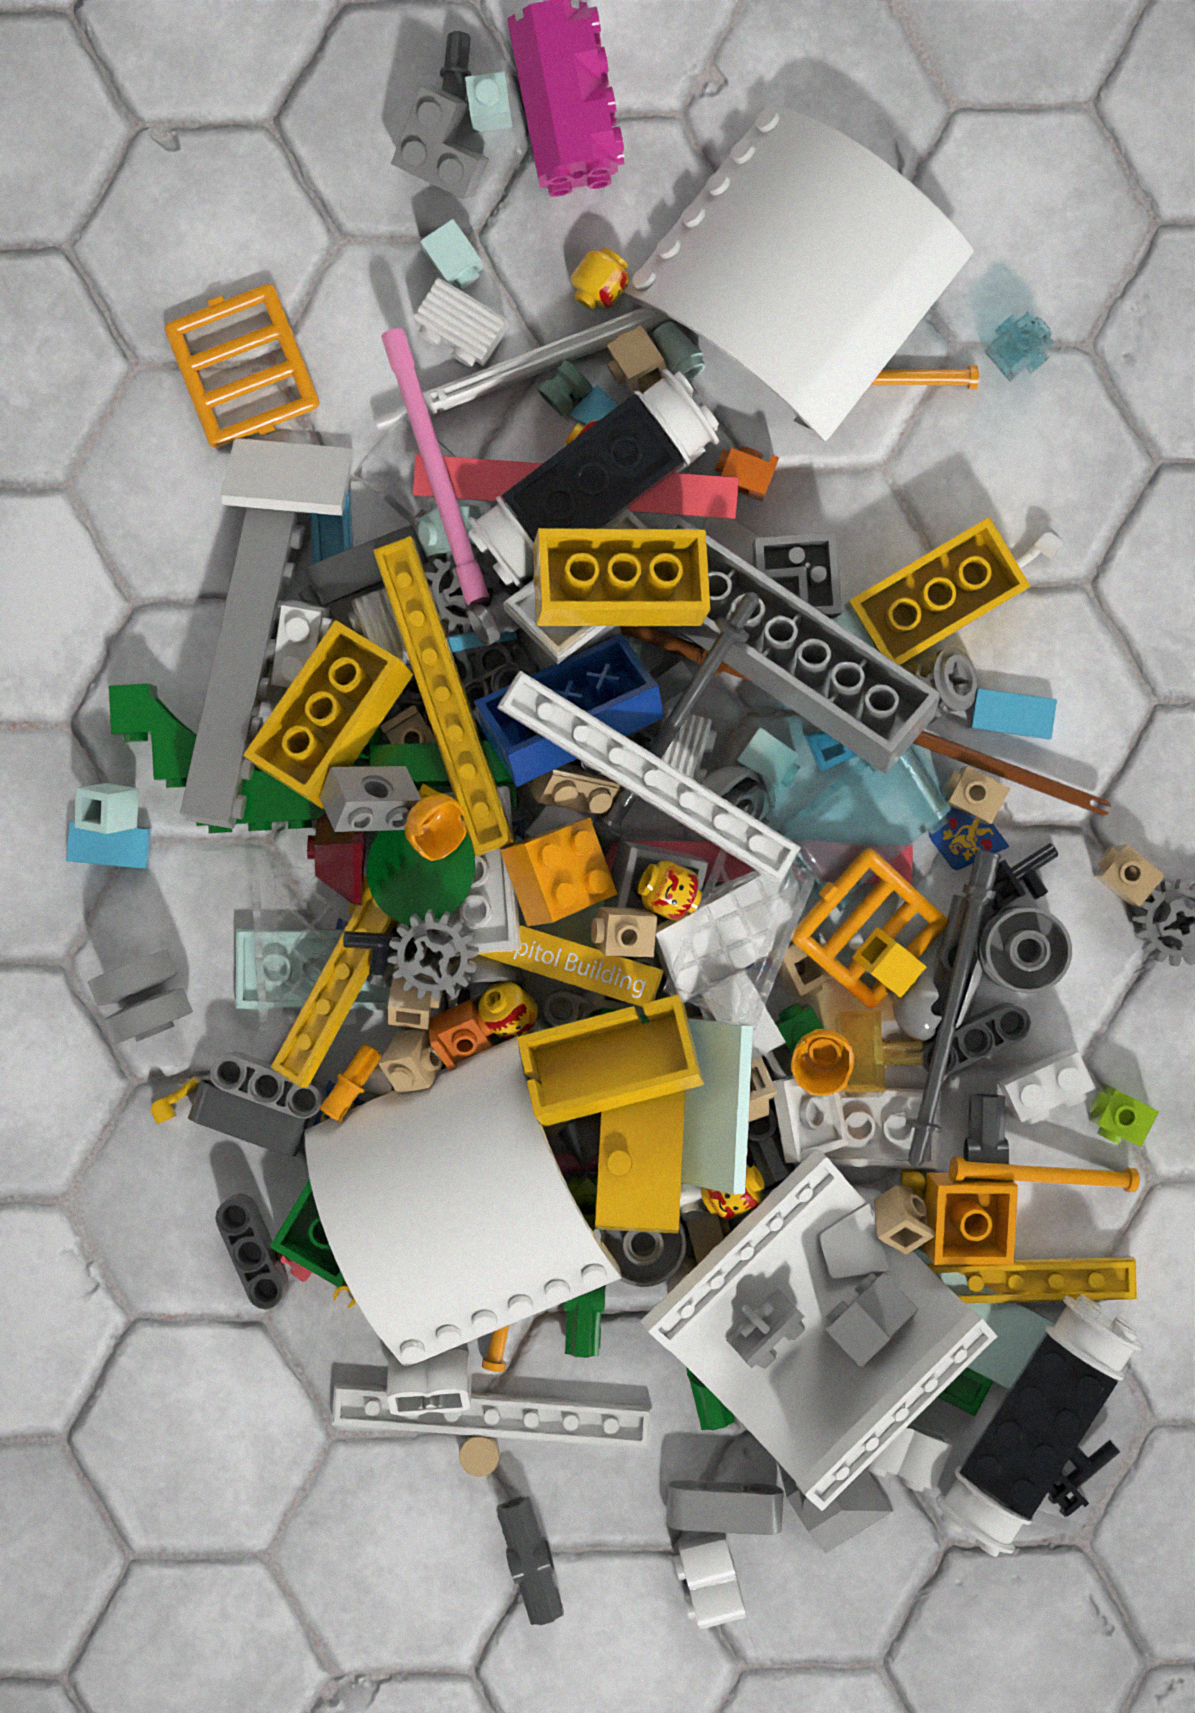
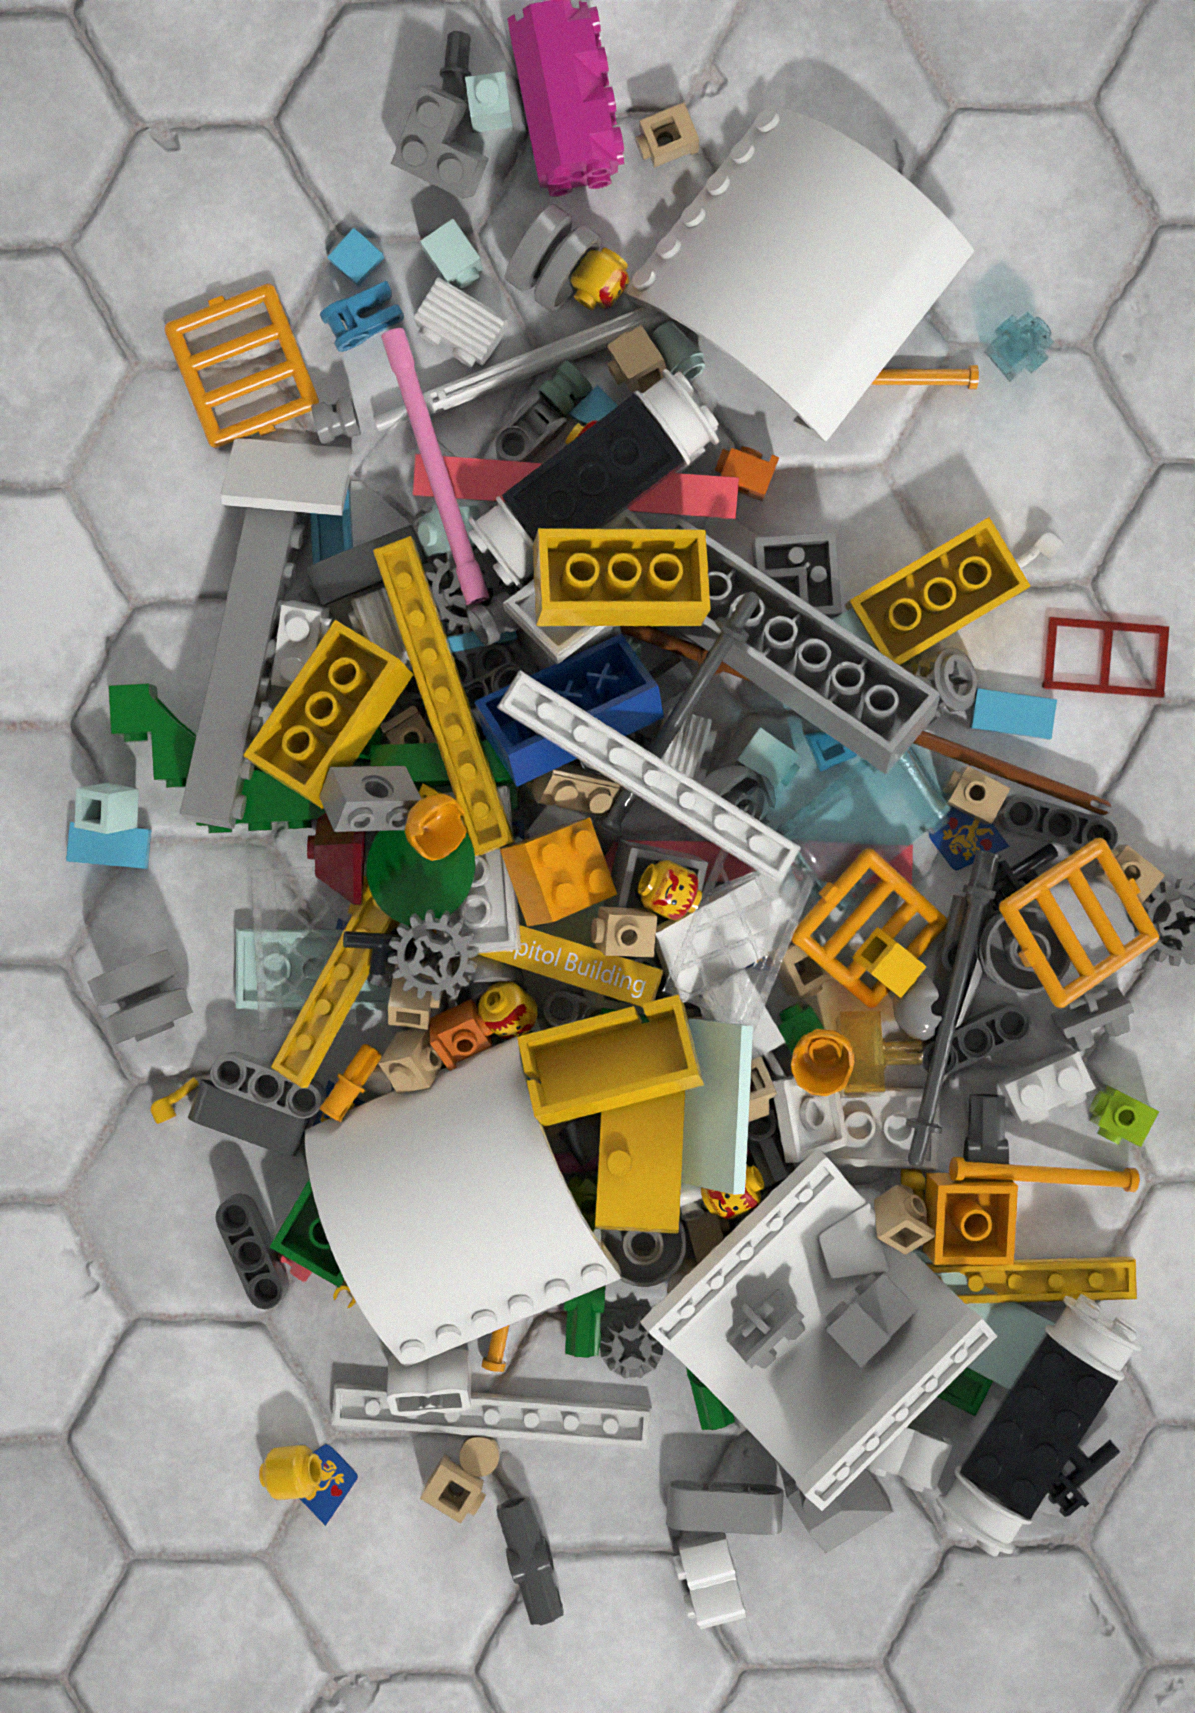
none -> yellow head [259,1445,322,1500]
none -> blue sticker [299,1444,358,1526]
none -> light grey wheel [311,395,361,444]
none -> dark azure piece [320,281,404,352]
none -> medium azure tile [327,228,385,287]
none -> tan brick [420,1454,486,1524]
none -> light grey piece [495,393,568,462]
none -> light grey wheel [504,204,601,312]
none -> light grey gear [600,1314,663,1379]
none -> tan brick [635,102,699,168]
none -> dark grey beam [997,796,1118,851]
none -> light orange bar [999,838,1159,1008]
none -> clear red window [1042,617,1170,698]
none -> light grey hips [1051,985,1134,1052]

